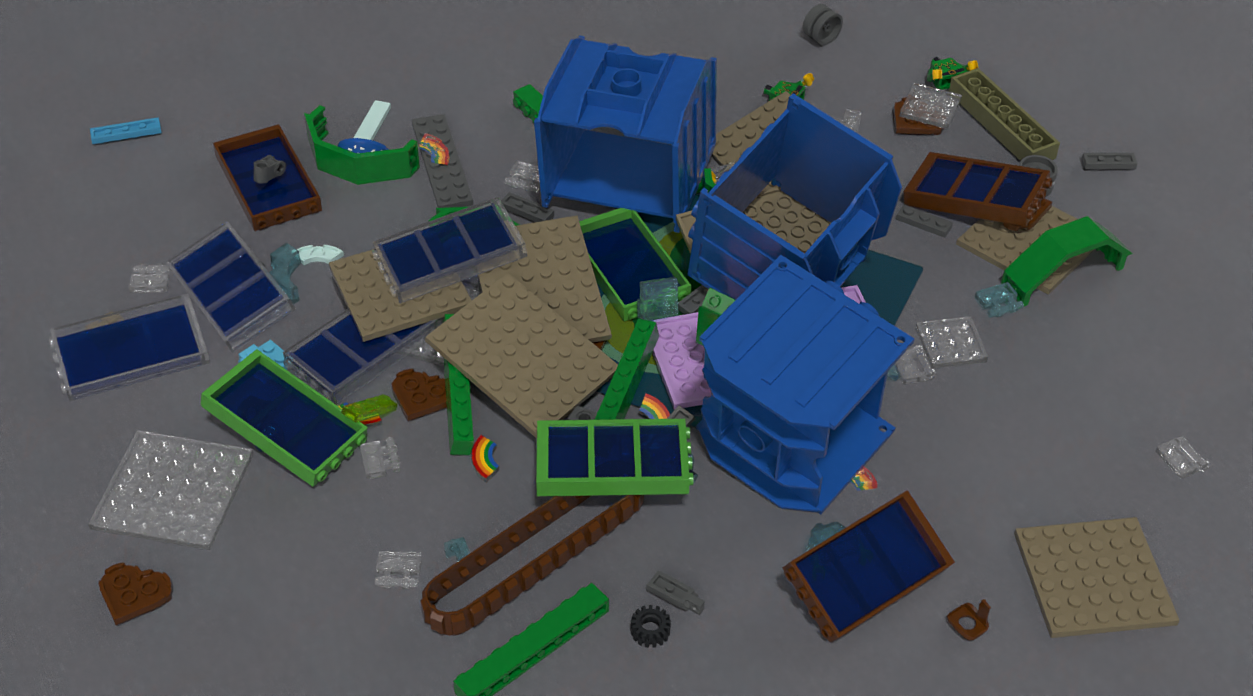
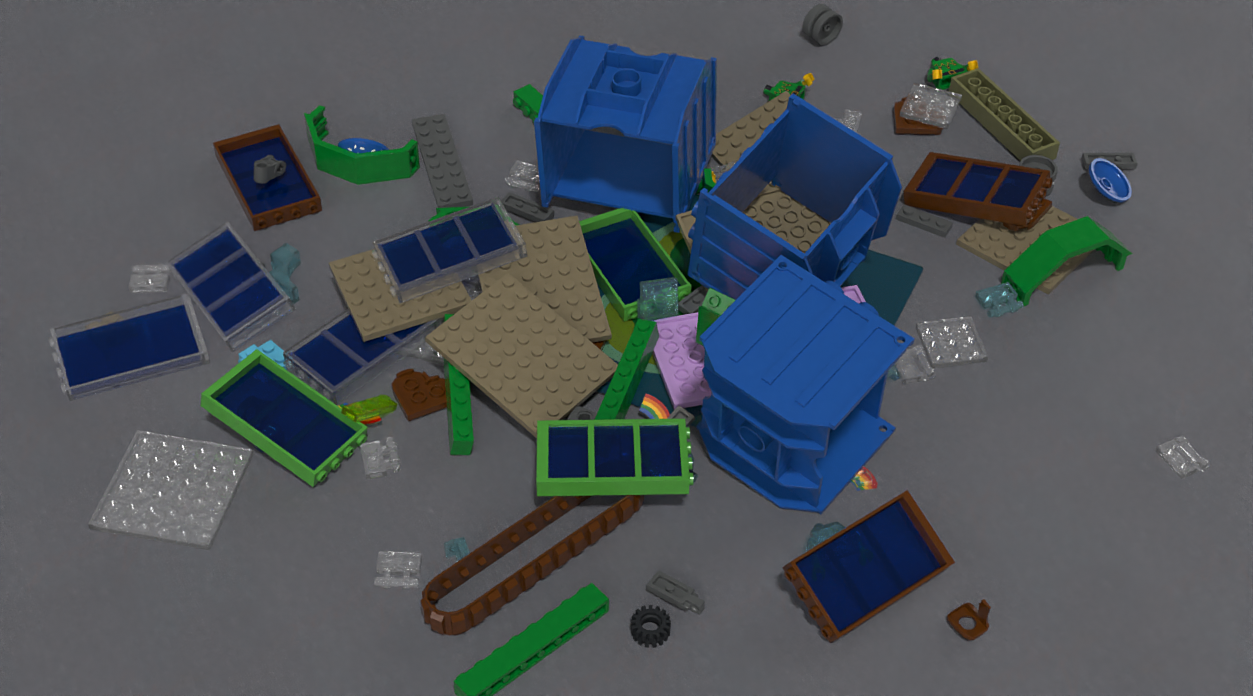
dark azure plate [90,117,162,144] -> none
reddish brown plate [99,562,173,625] -> none
light aqua tile [292,245,344,265] -> none
light aqua tile [354,100,391,140] -> none
clear tile [419,134,449,165] -> none
tile [472,435,499,483] -> none
dark tan plate [1014,517,1180,638] -> none
none -> blue dish [1089,158,1132,202]

